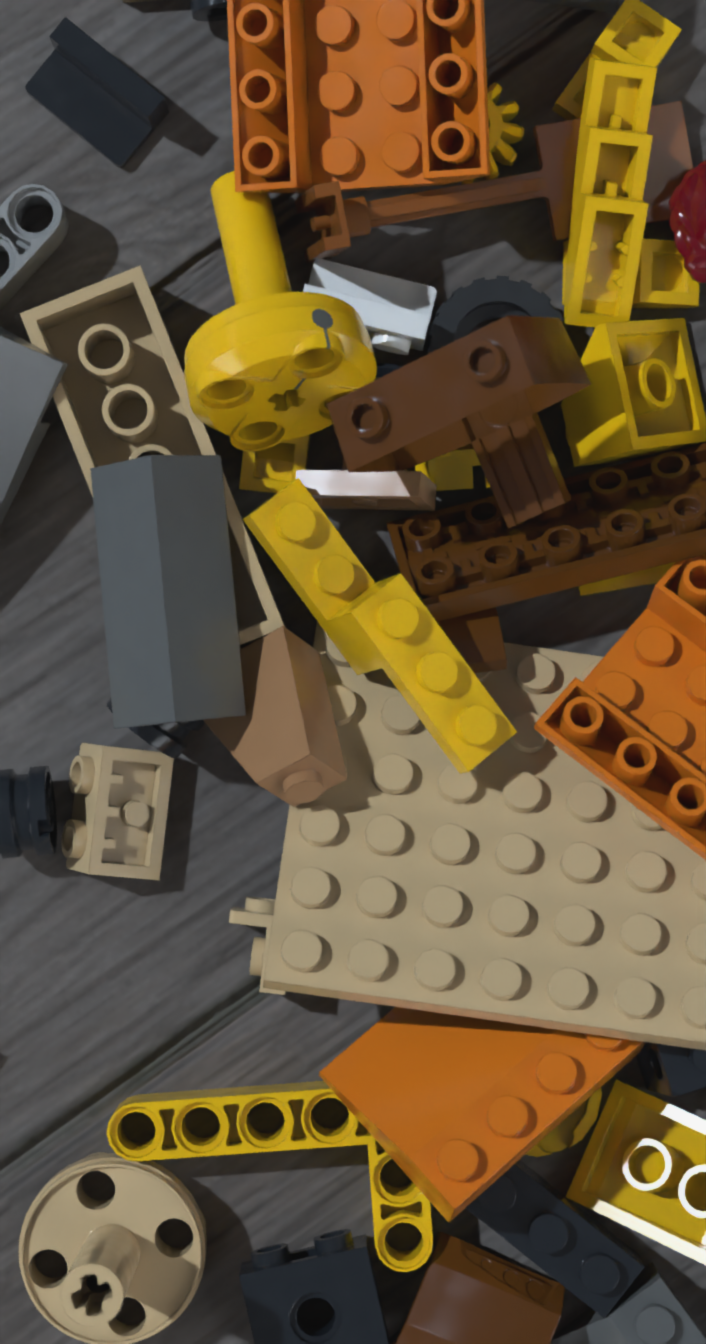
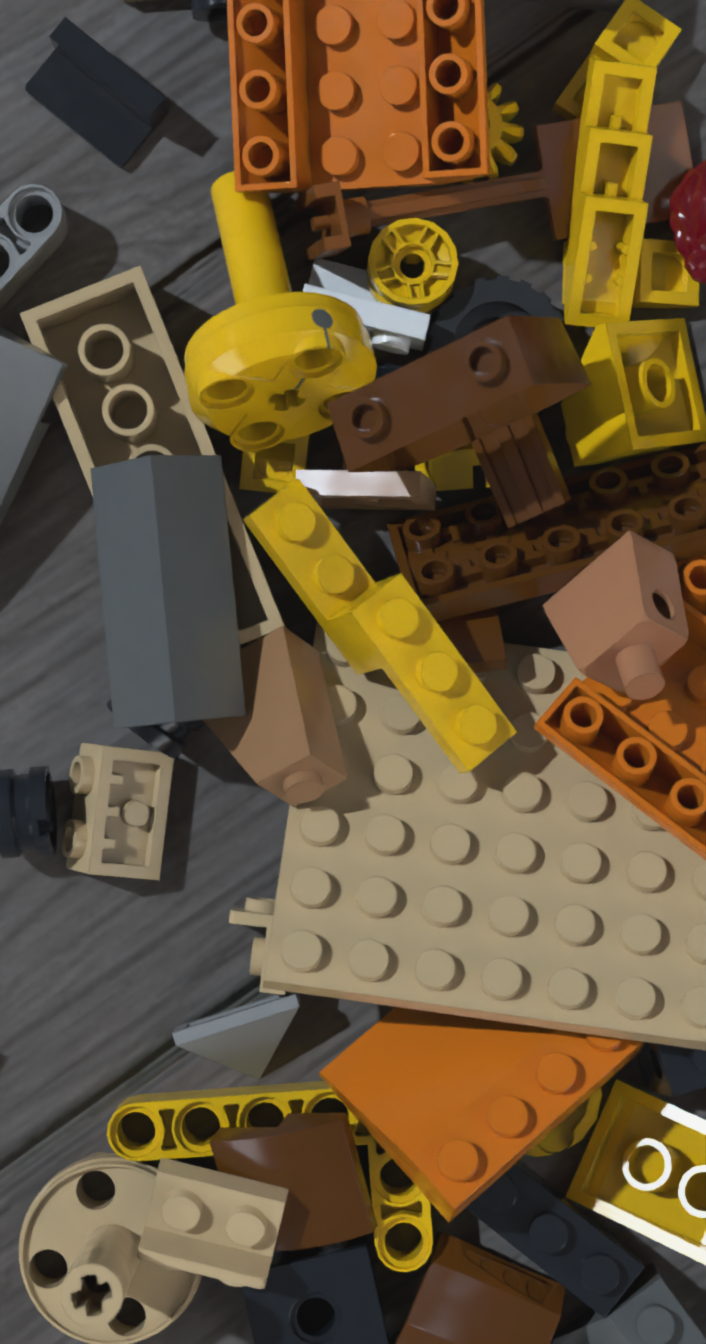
none -> tan bracket [136,1157,289,1289]
none -> light grey slope [172,991,301,1080]
none -> reddish brown slope [209,1113,377,1252]
none -> yellow wheel [366,218,458,314]
none -> nougat torso [543,530,689,700]

